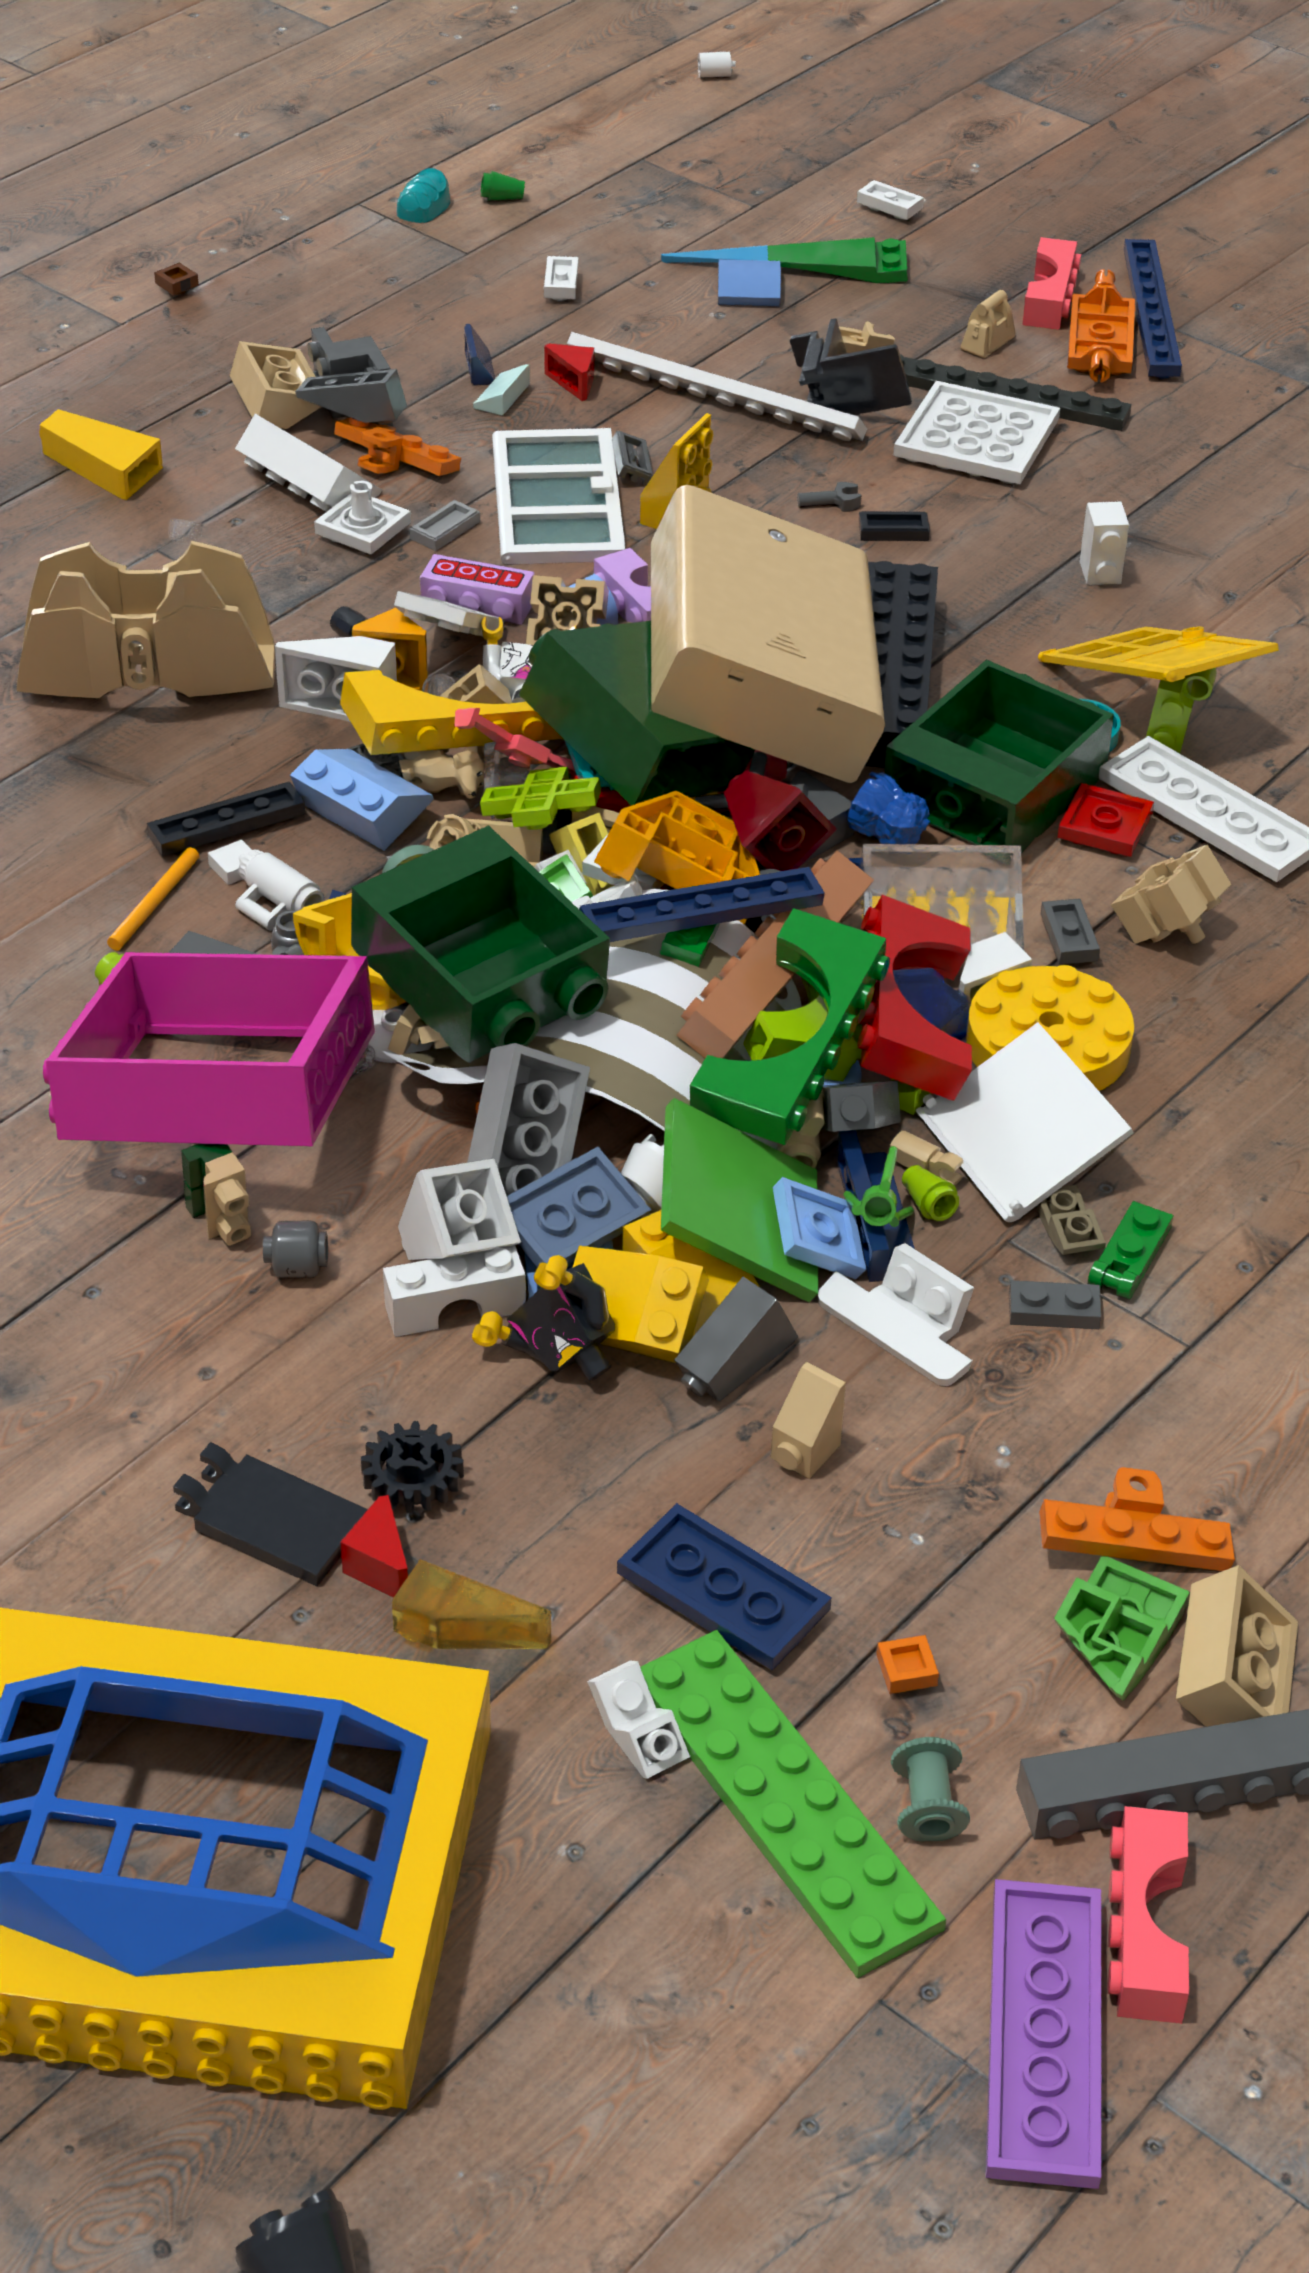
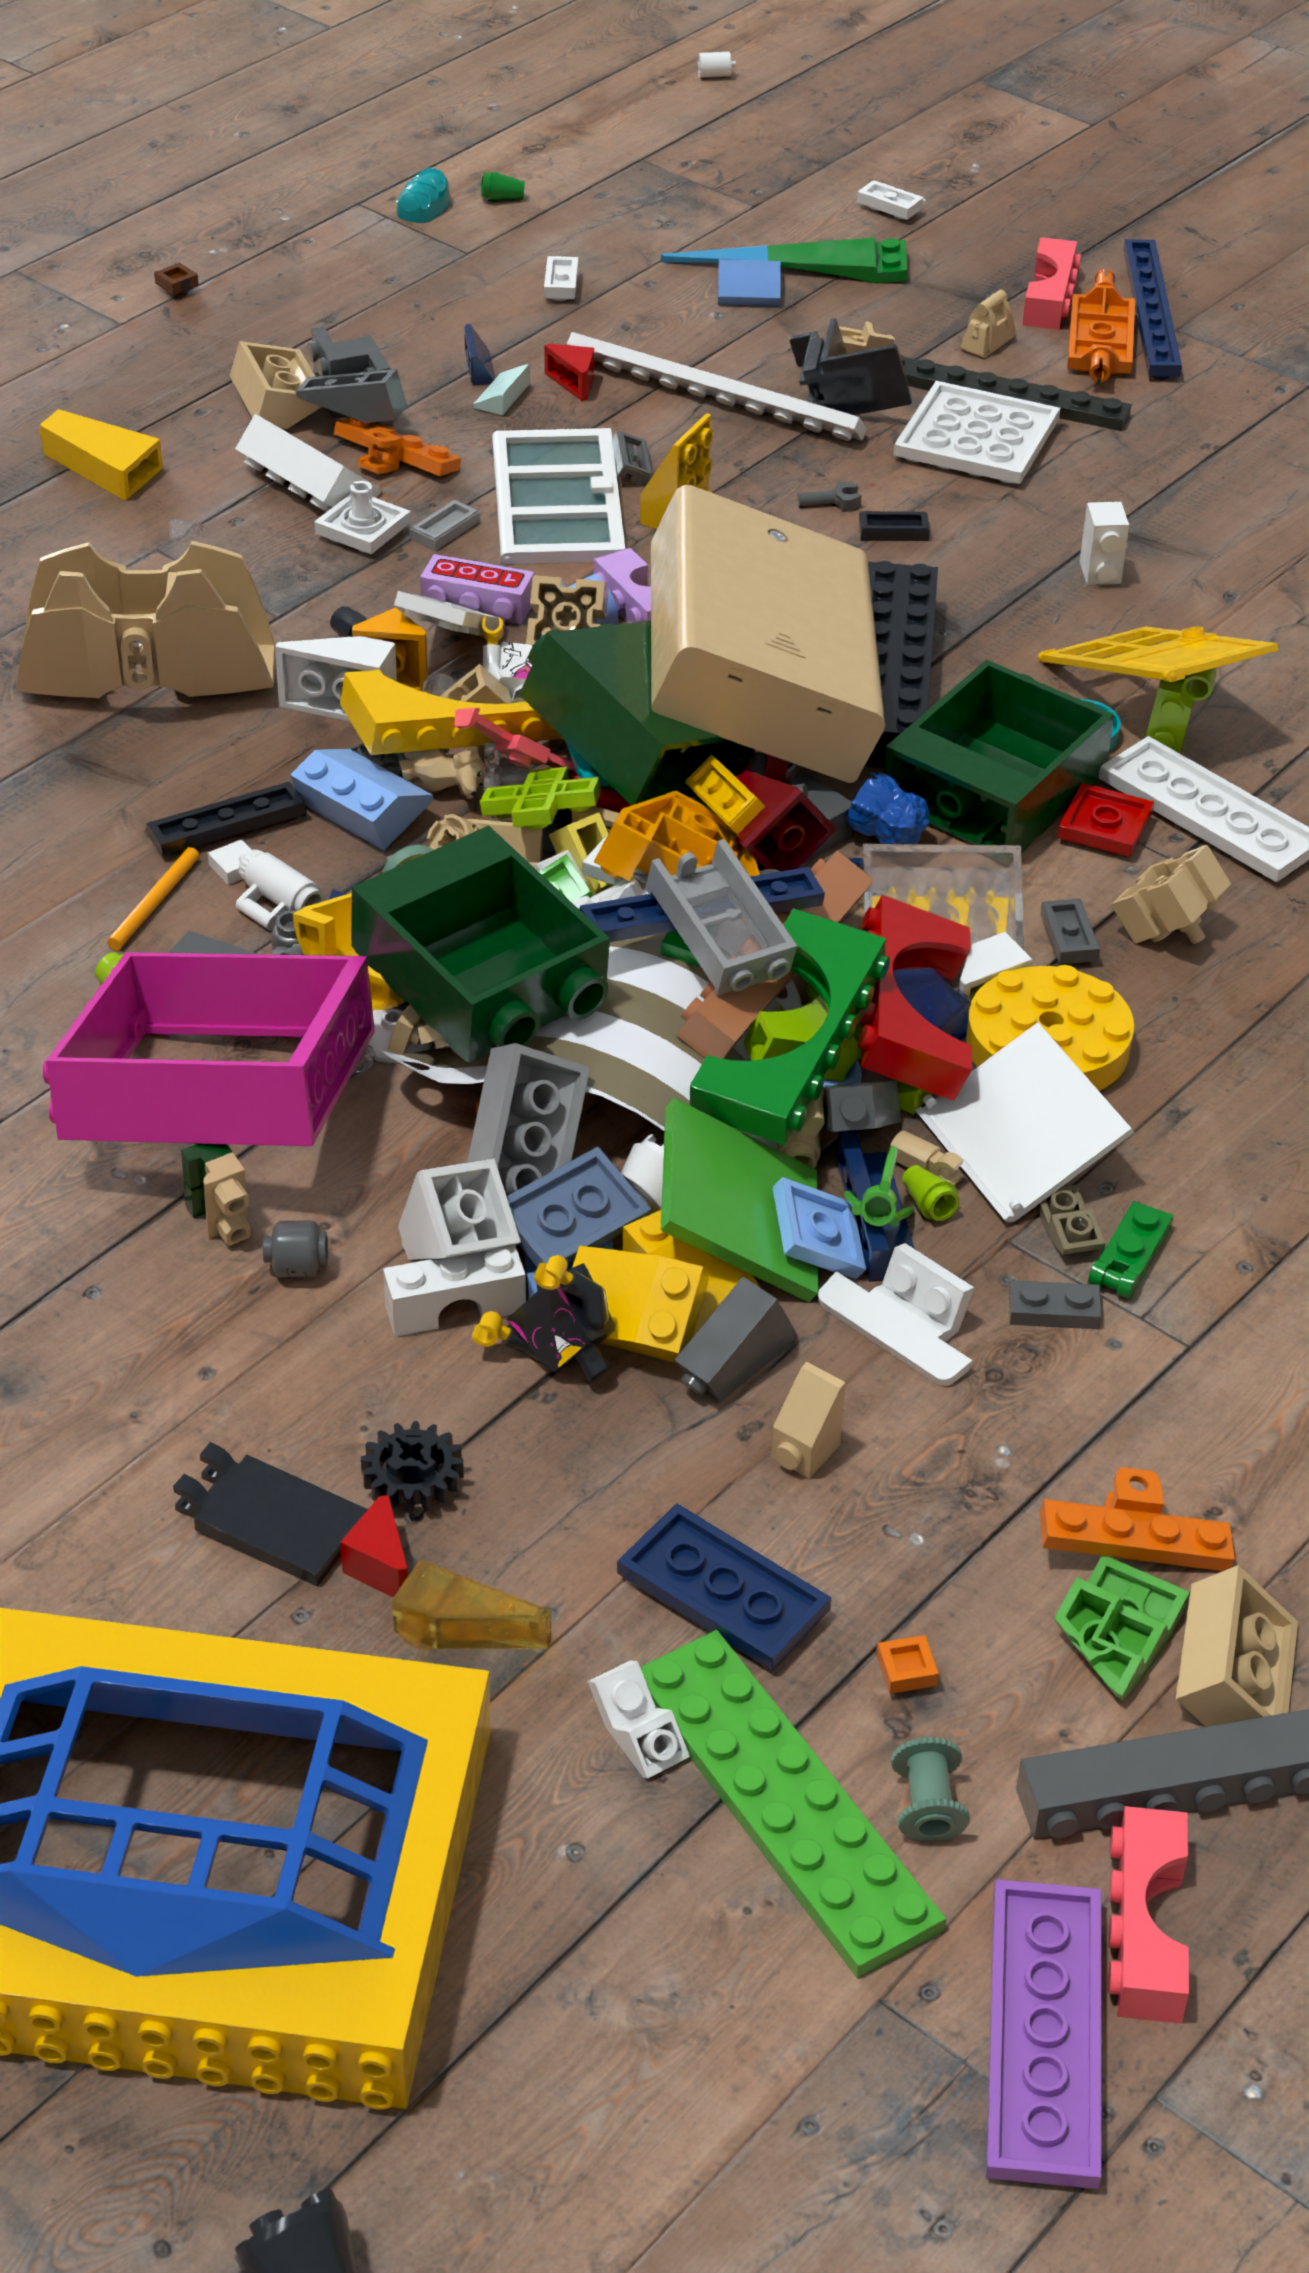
none -> light grey door [645,839,797,996]
none -> yellow tile [685,755,765,835]

